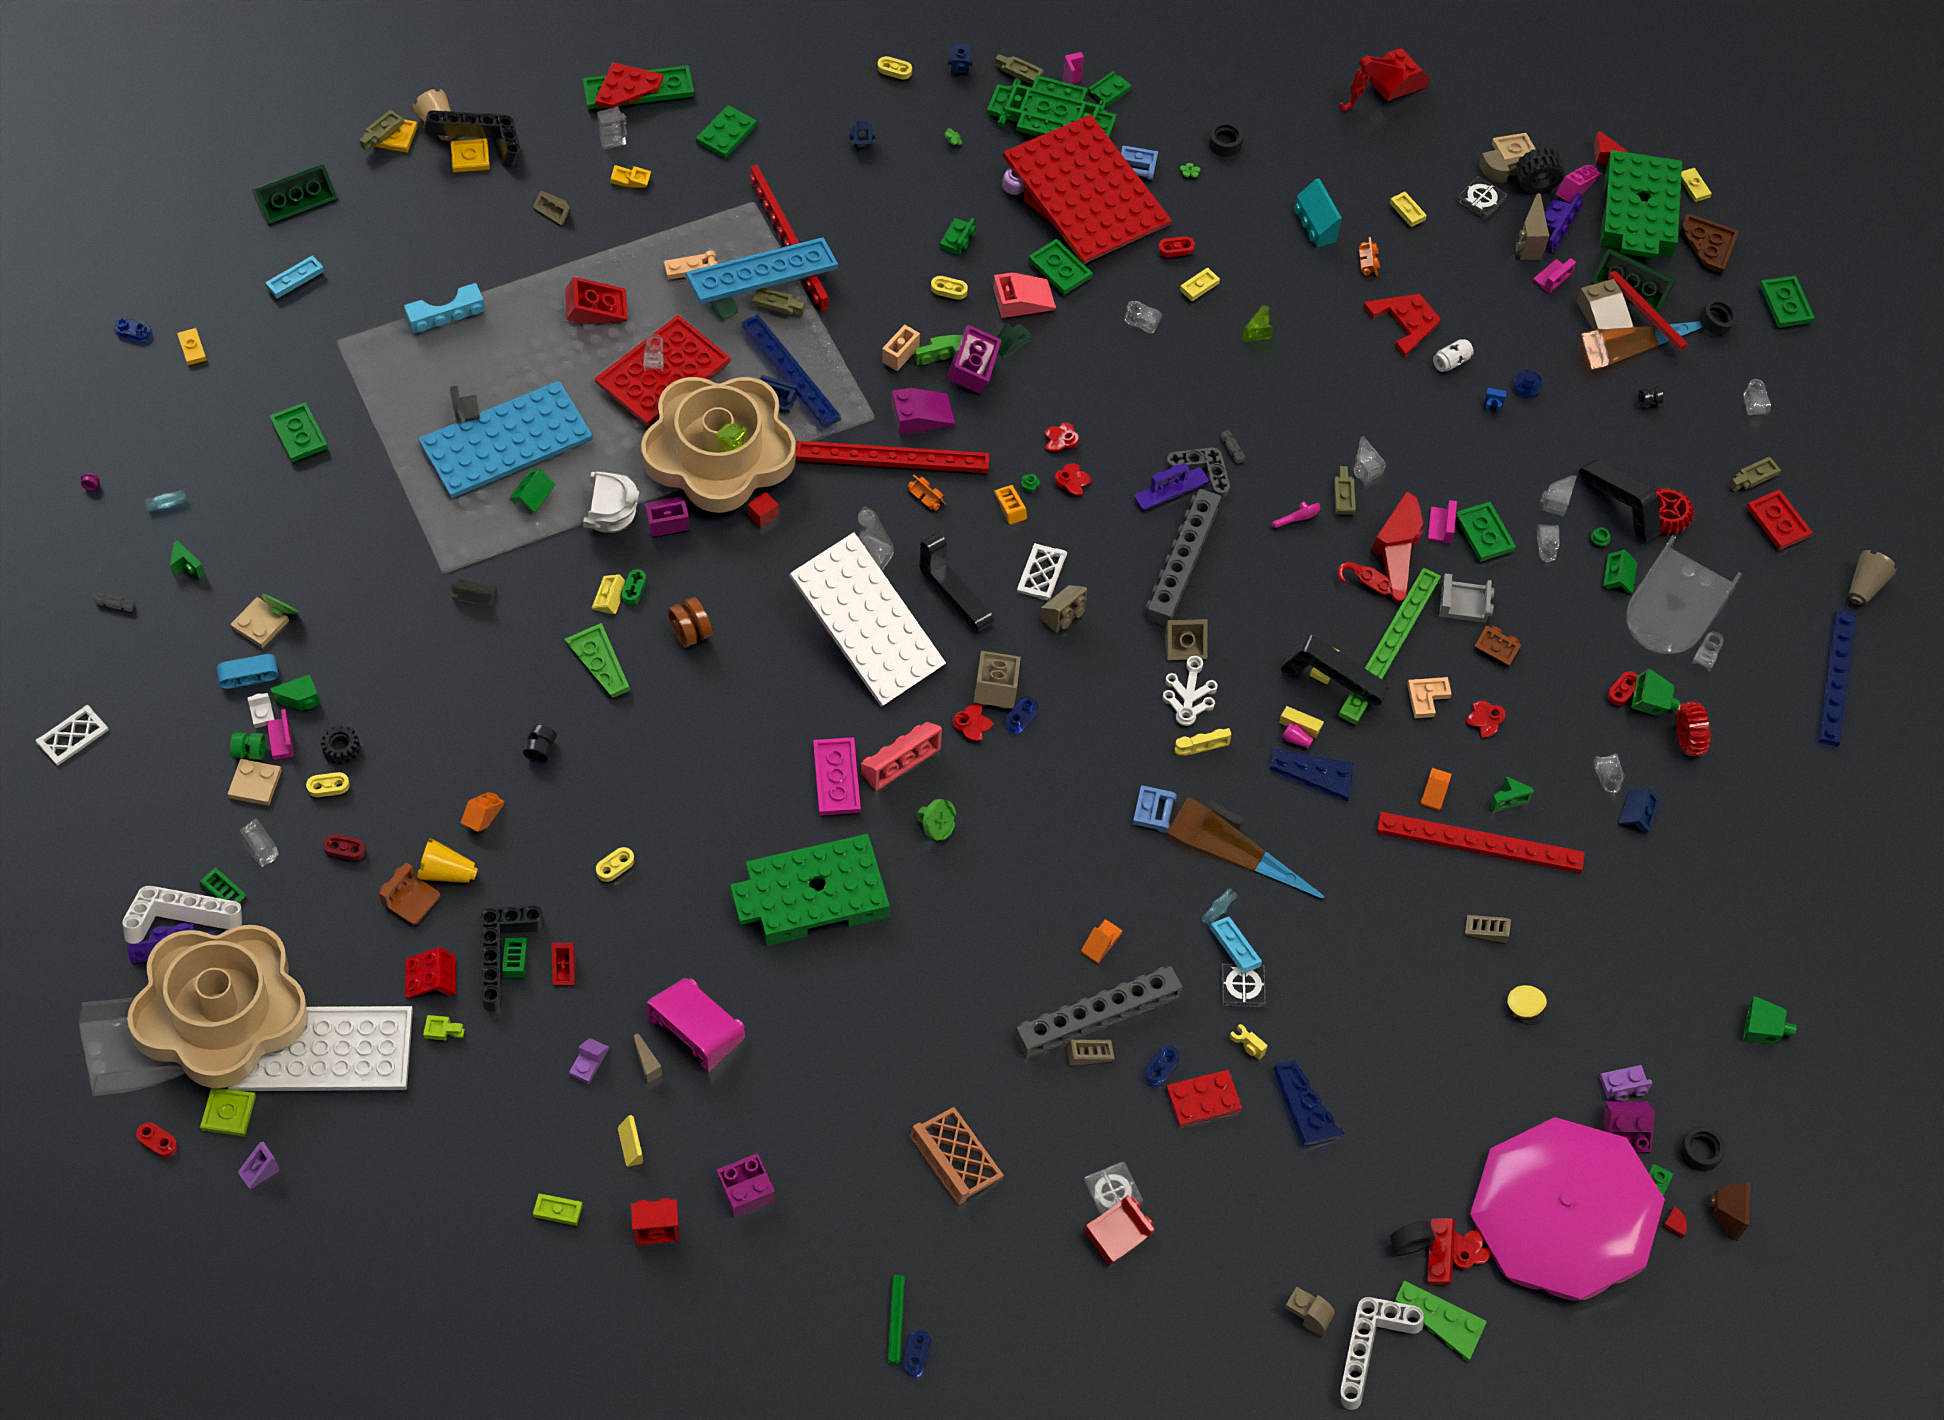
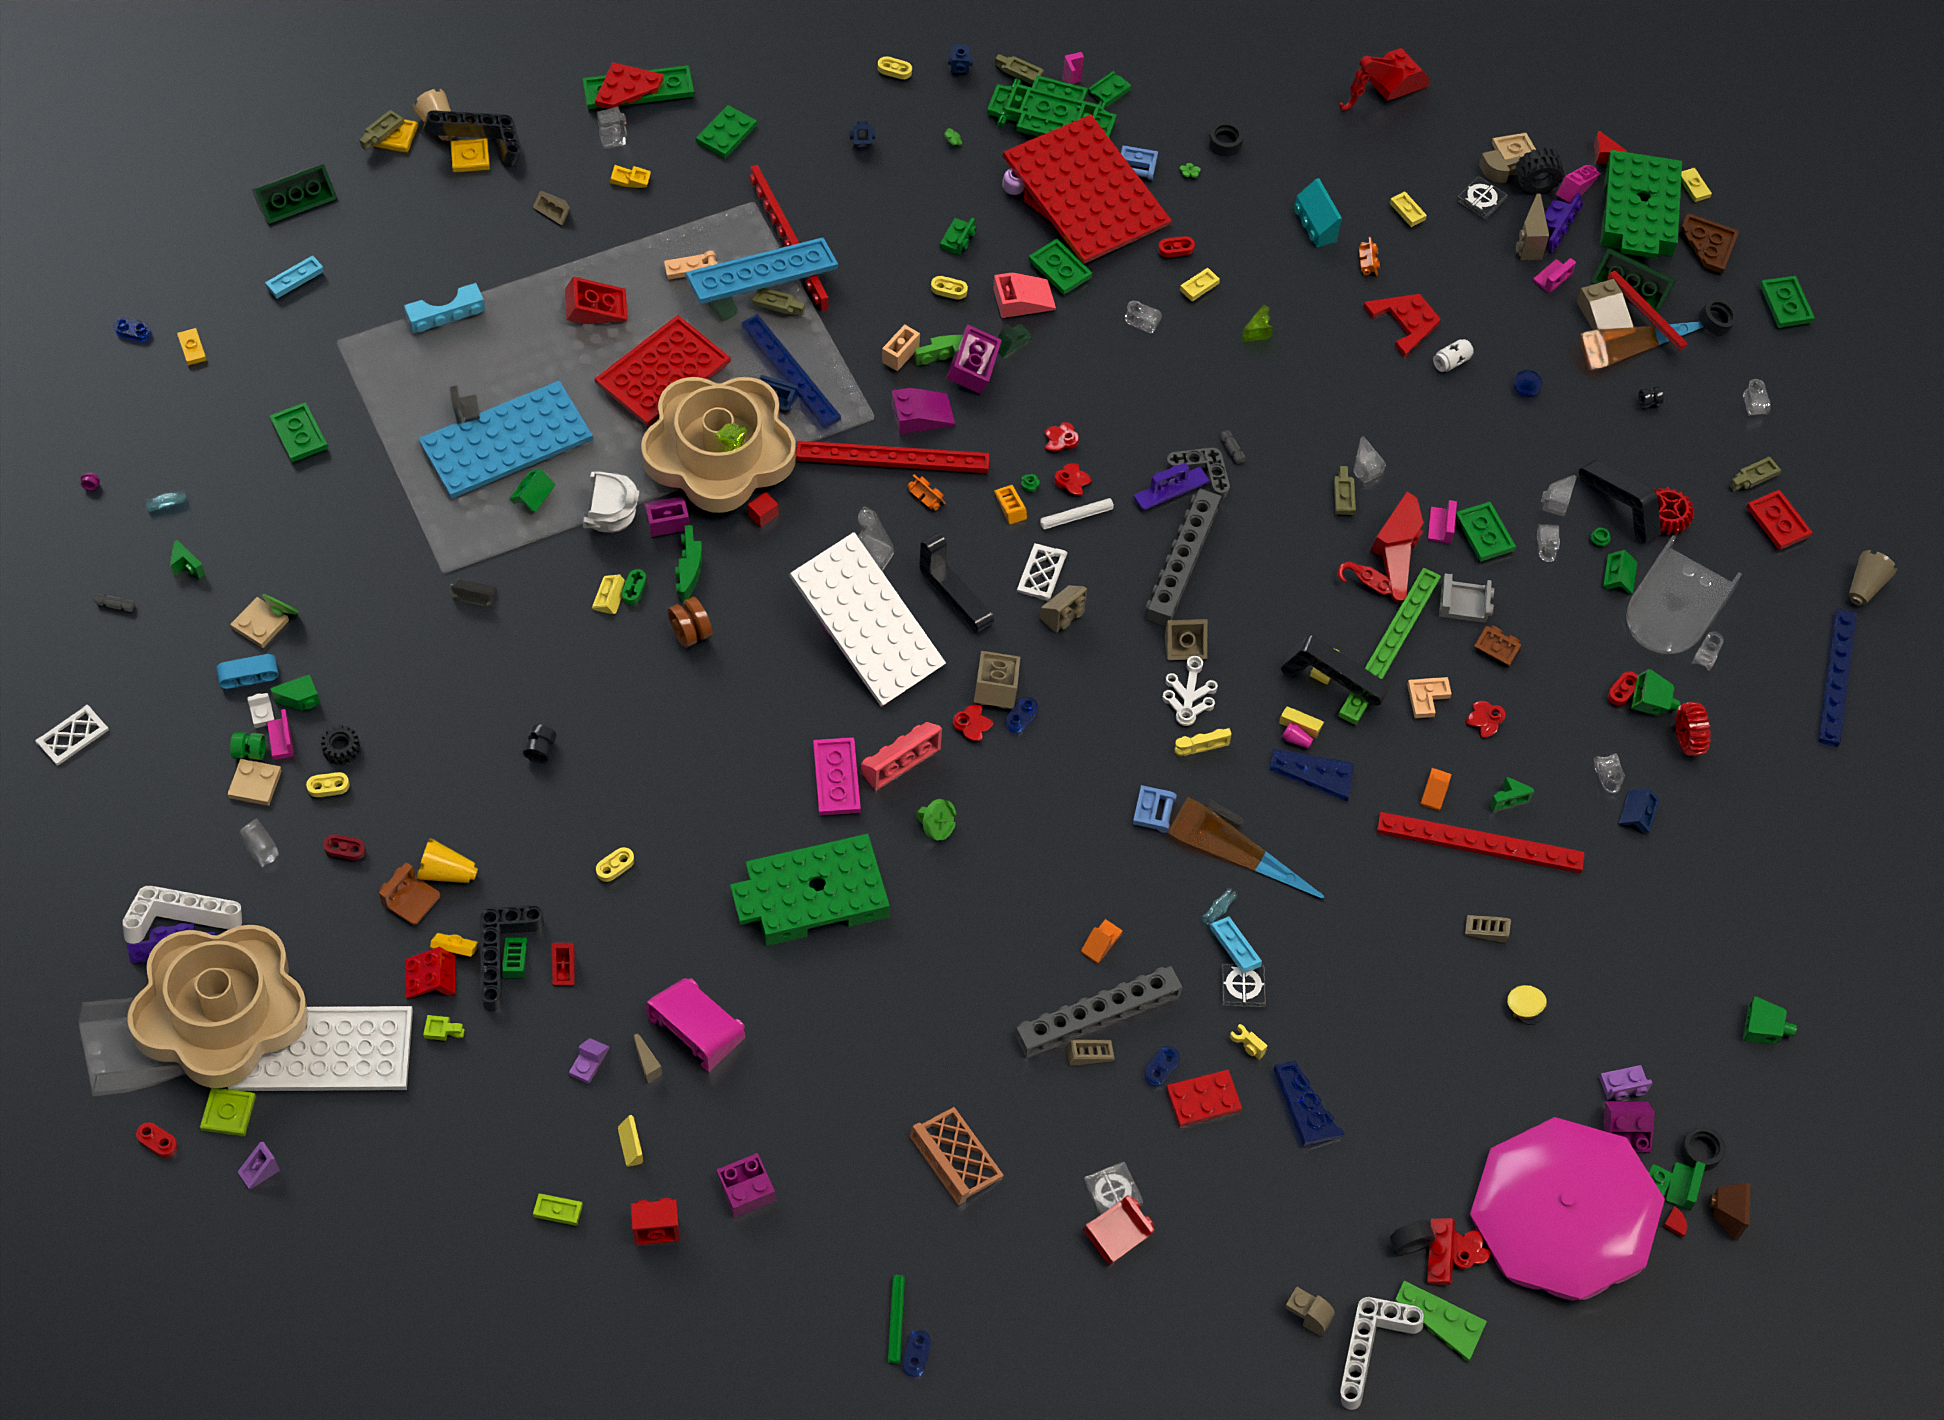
green slope [200,867,247,903] -> none
orange slope [460,792,505,832] -> none
bright green wing [565,623,631,698] -> none
clear piece [644,334,664,371] -> none
dark pink piece [1271,501,1321,528] -> none
blue tile [1483,388,1507,412] -> none
none -> yellow plate [430,933,478,957]
none -> green slope [675,525,702,603]
none -> white axle [1040,498,1114,529]
none -> green panel [1665,1161,1706,1211]

